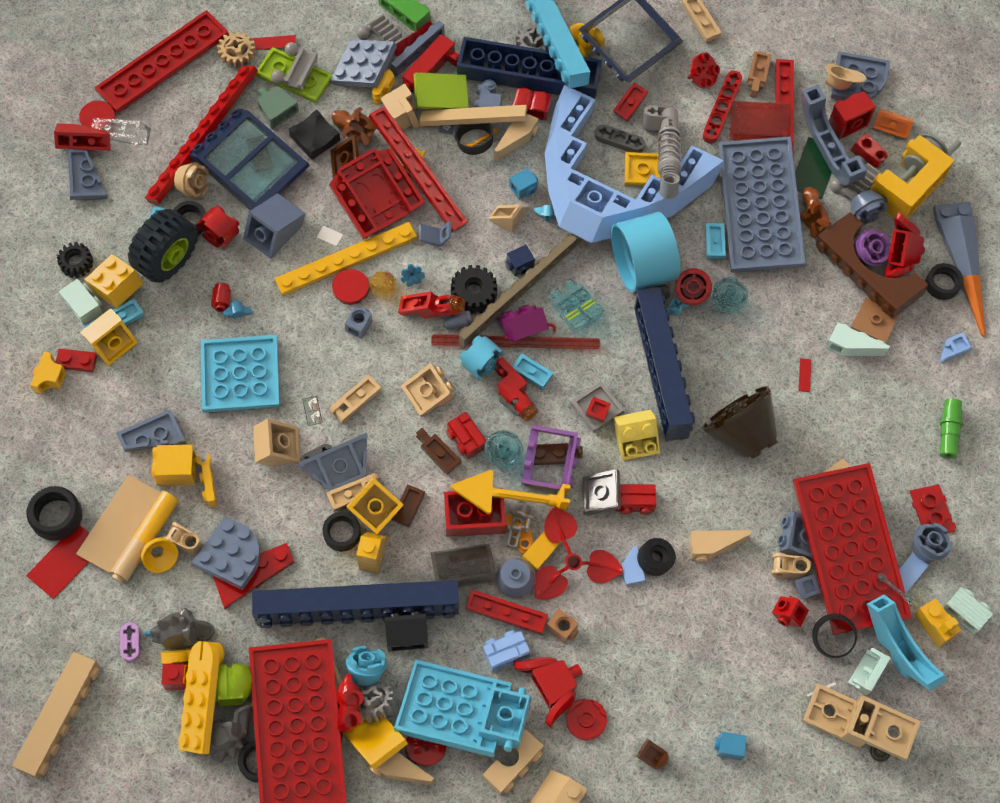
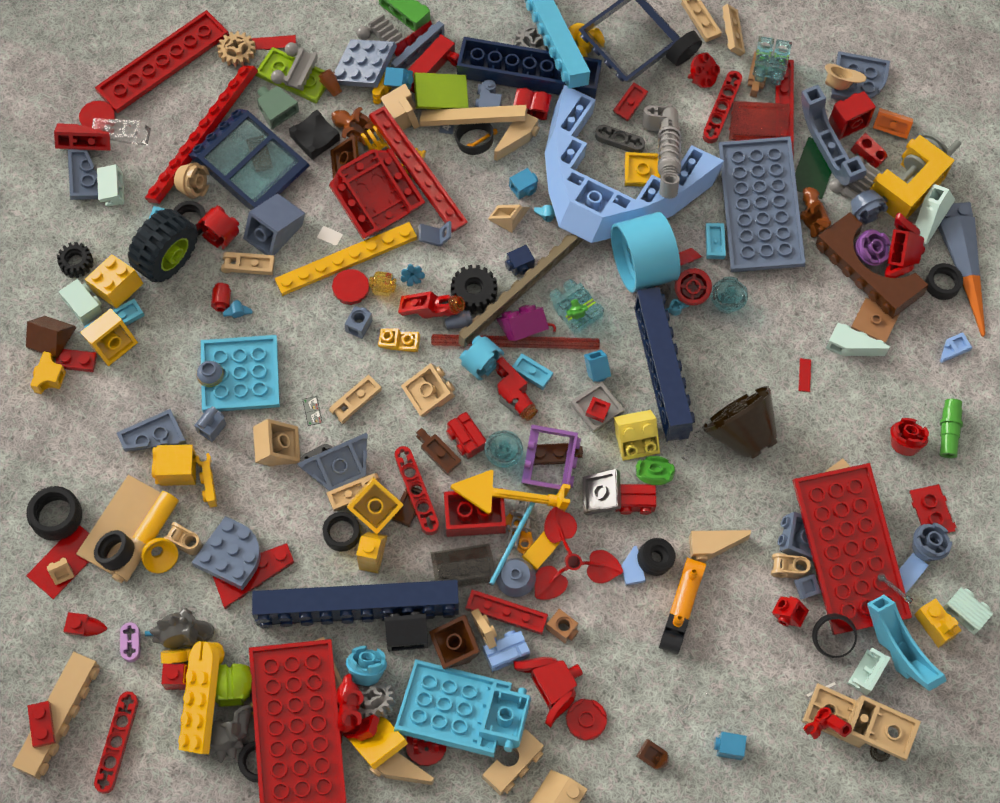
none -> reddish brown slope [26,316,77,359]
none -> red plate [27,701,56,748]
none -> tan tile [47,557,75,585]
none -> red plate [63,612,107,636]
none -> black tyre [94,530,135,571]
none -> red beam [94,691,139,794]
none -> light aqua hinge [97,164,124,206]
none -> sand blue brick [194,406,226,442]
none -> sand blue piece [196,361,224,387]
none -> tan plate [221,252,275,275]
none -> dark orange cone [319,69,342,97]
none -> red plate [343,714,380,741]
none -> yellow arm [361,126,390,150]
none -> yellow slope [378,329,420,352]
none -> dark azure brick [384,67,413,89]
none -> red beam [395,446,439,535]
none -> reddish brown slope [429,614,481,669]
none -> tan plate [471,609,497,649]
none -> medium azure axle [489,502,535,585]
none -> bright green plant [566,299,588,320]
none -> dark azure brick [584,350,611,382]
none -> bright green tile [636,456,675,485]
none -> light orange piece [659,557,706,654]
none -> black tyre [666,30,702,66]
none -> red piece [679,248,702,265]
none -> tan plate [722,4,745,56]
none -> clear light blue hips [753,36,792,85]
none -> red bar [803,707,852,740]
none -> red cone [890,418,929,456]
none -> light aqua slope [915,184,955,245]

